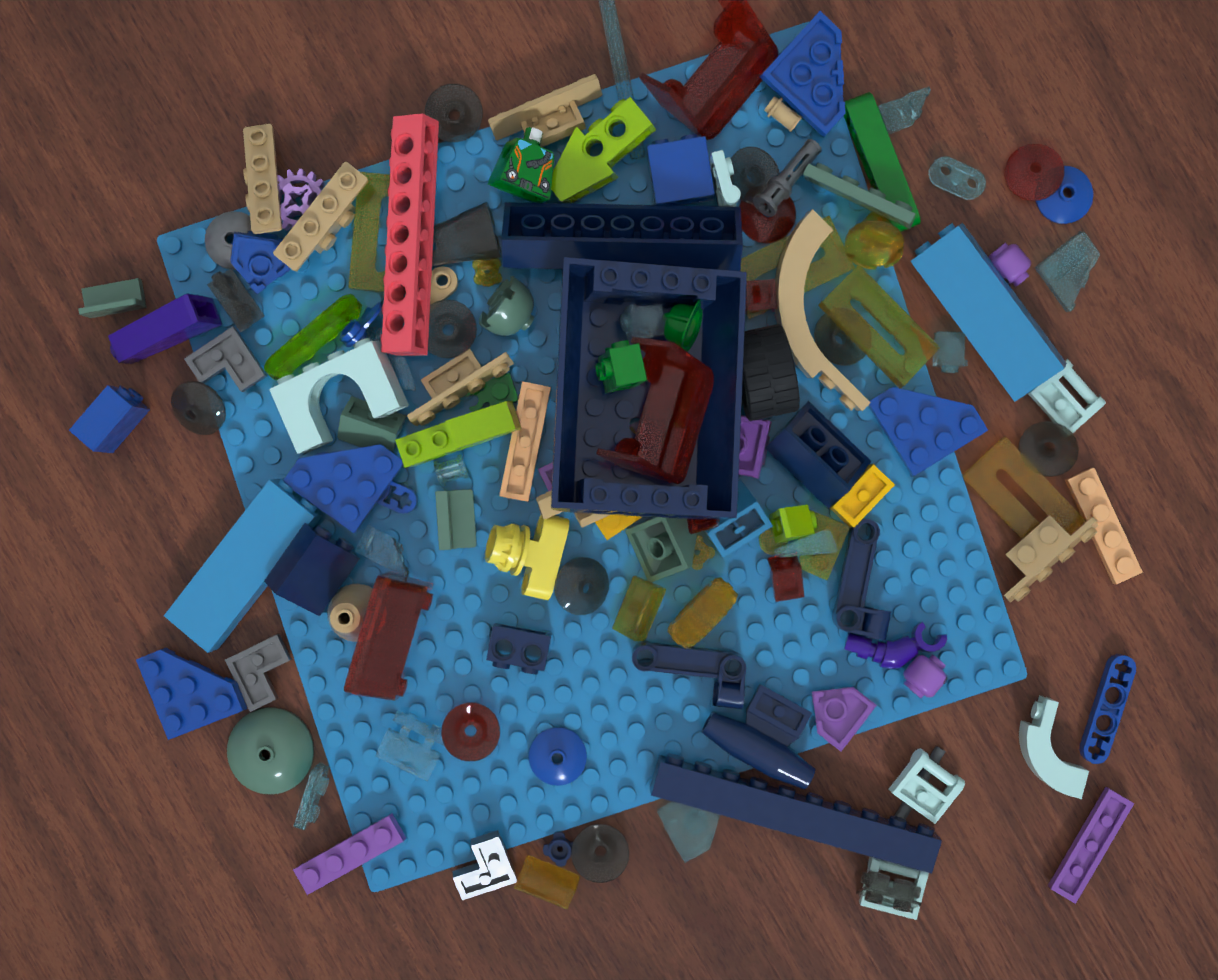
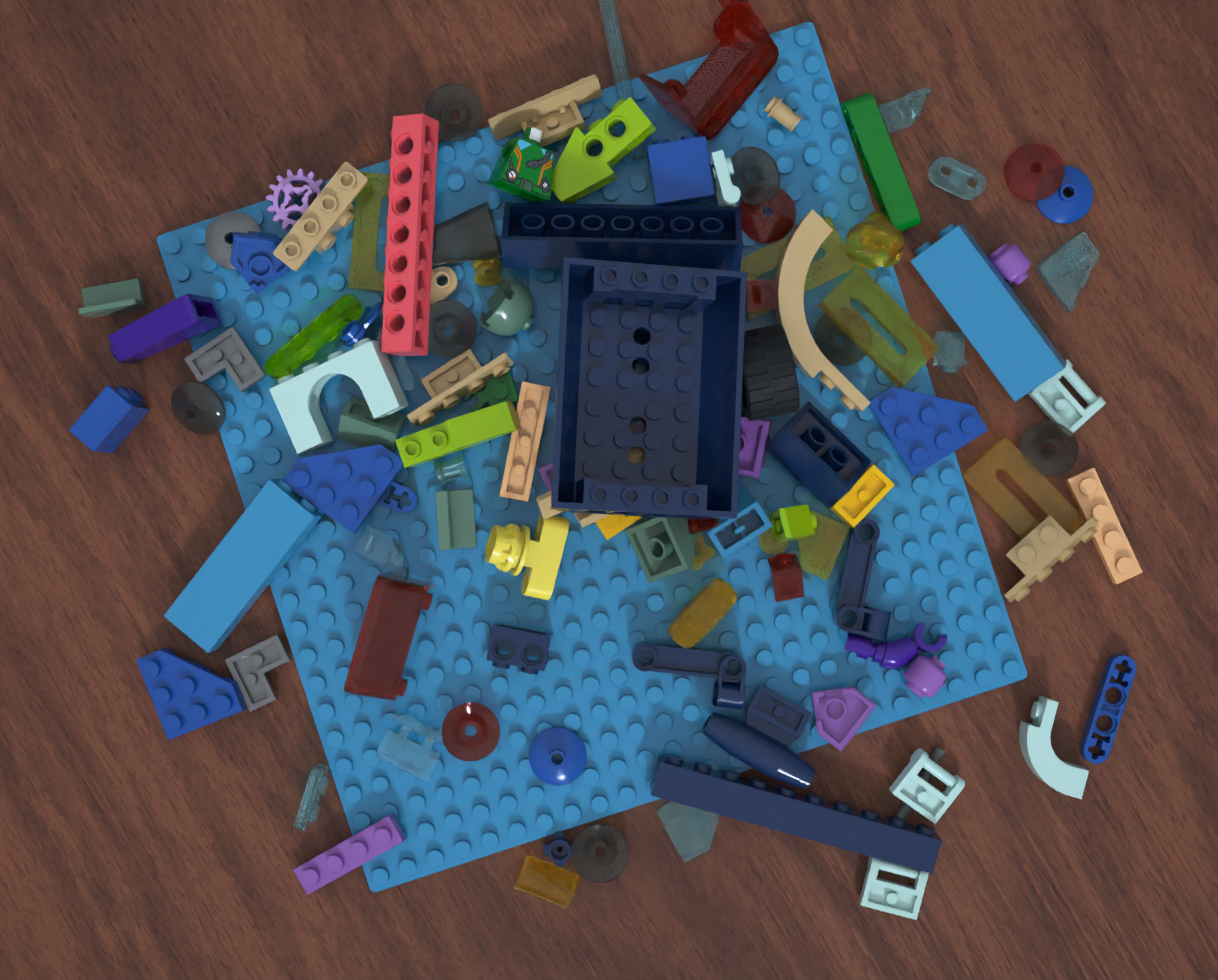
clear smoke hinge [207,268,265,333] -> none
sand green dish [227,707,314,794] -> none
tan bracket [243,124,282,234] -> none
dark blue brick [264,523,360,616] -> none
tan cone [327,583,386,642] -> none
plate [452,830,517,900] -> none
clear smoke dish [554,557,609,615] -> none
green brick [595,340,647,394] -> none
clear red windscreen [596,336,714,484] -> none
clear yellow slope [612,576,666,641] -> none
clear light blue bracket [621,304,664,340] -> none
green piece [662,300,703,353] -> none
flat silver pin [753,139,822,217] -> none
blue plate [760,11,845,137] -> none
clear light blue slope [773,529,838,558] -> none
sand green plate [803,163,916,229] -> none
clear smoke hinge [856,870,921,912] -> none
medium lavender plate [1048,787,1134,904] -> none

